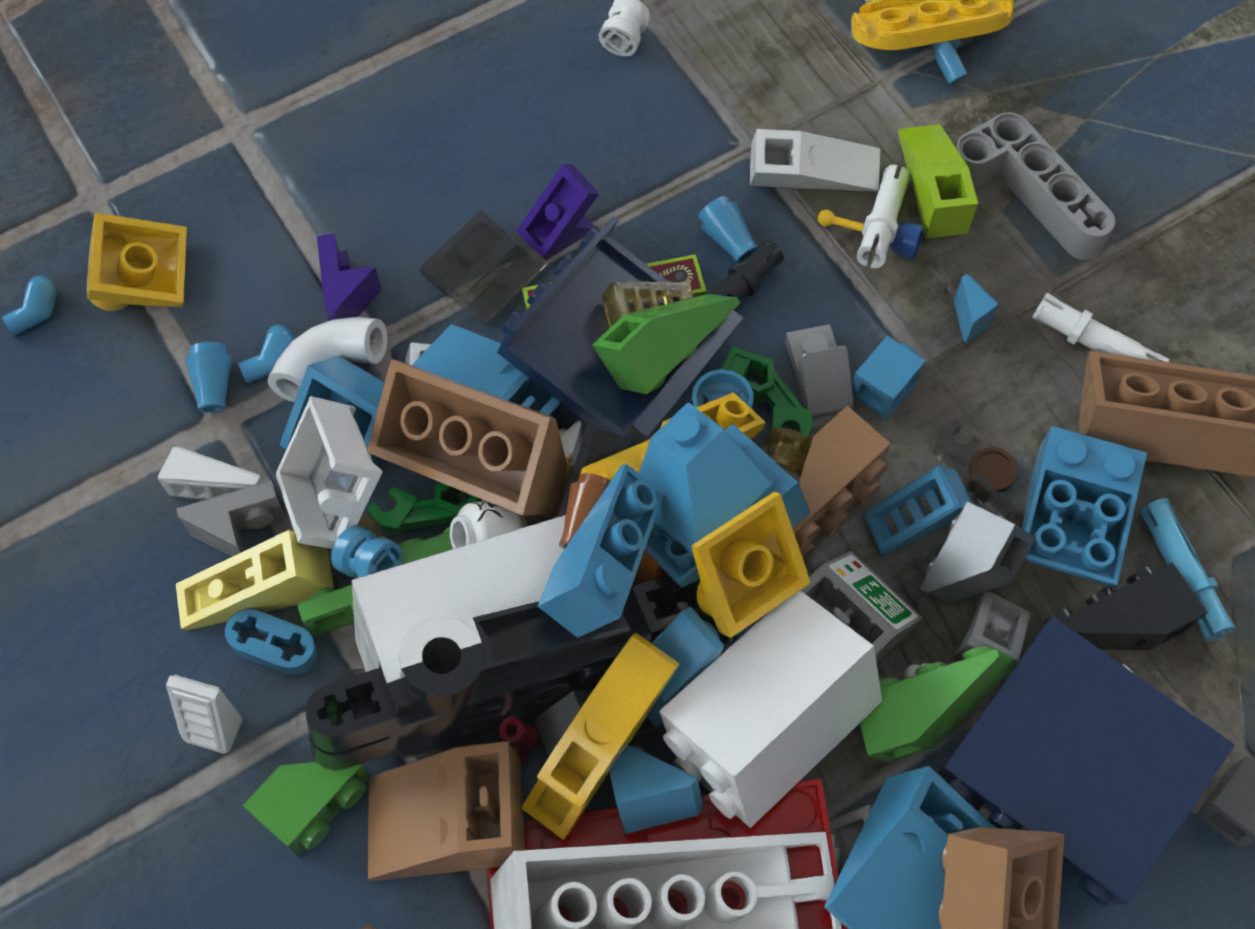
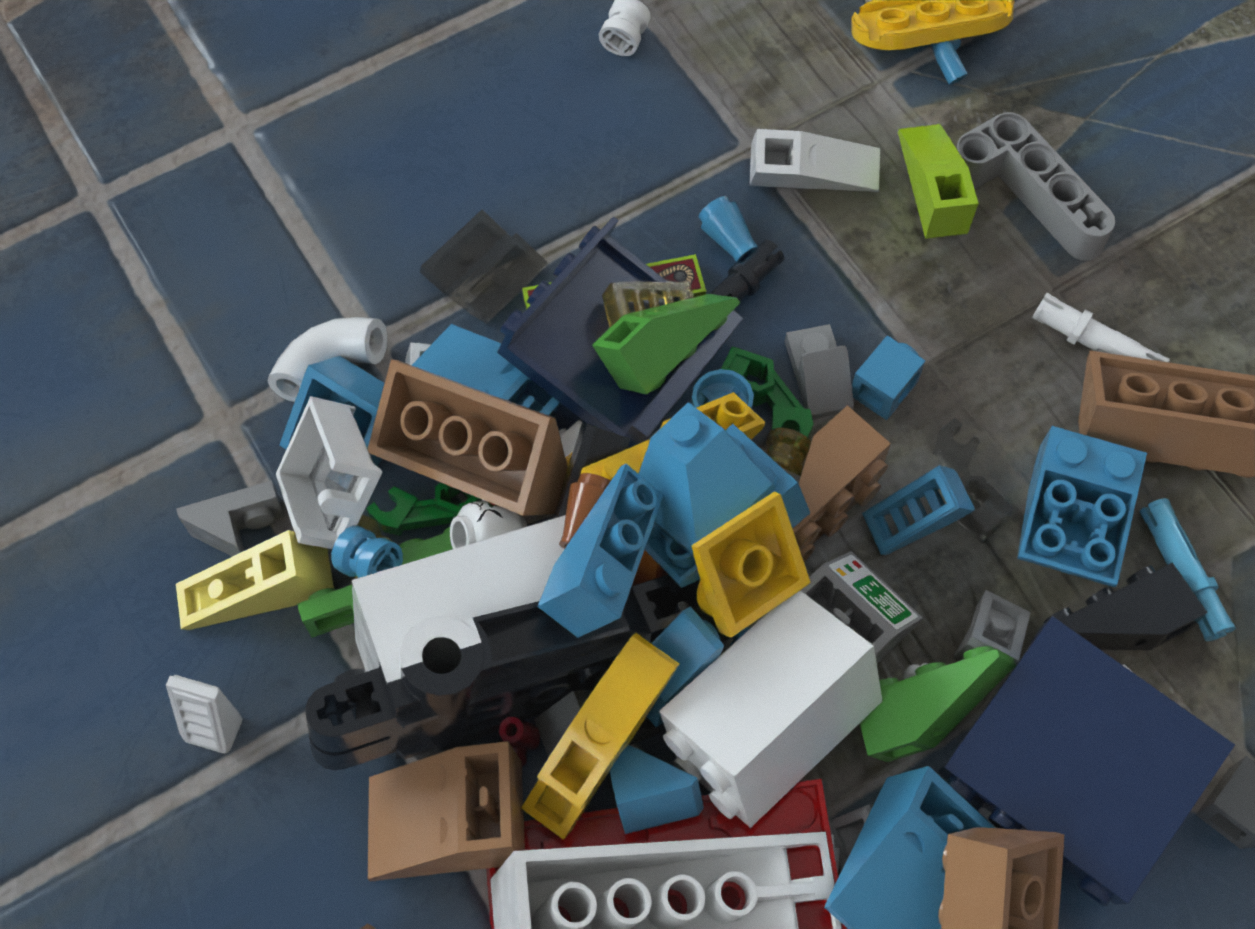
dark azure arm [2,275,57,337] -> none
yellow slope [87,213,187,311] -> none
white slope [158,446,264,499] -> none
dark azure cone [185,342,232,413] -> none
dark azure beam [225,609,319,676] -> none
dark azure arm [238,324,295,384] -> none
bright green slope [243,762,369,857] -> none
dark purple slope [317,234,381,321] -> none
dark purple slope [516,163,599,260] -> none
blue hinge [818,209,924,260] -> none
white pin [857,165,911,268] -> none
slope [920,501,1036,604] -> none
dark azure slope [954,274,998,344] -> none
reddish brown piece [968,447,1017,494] -> none

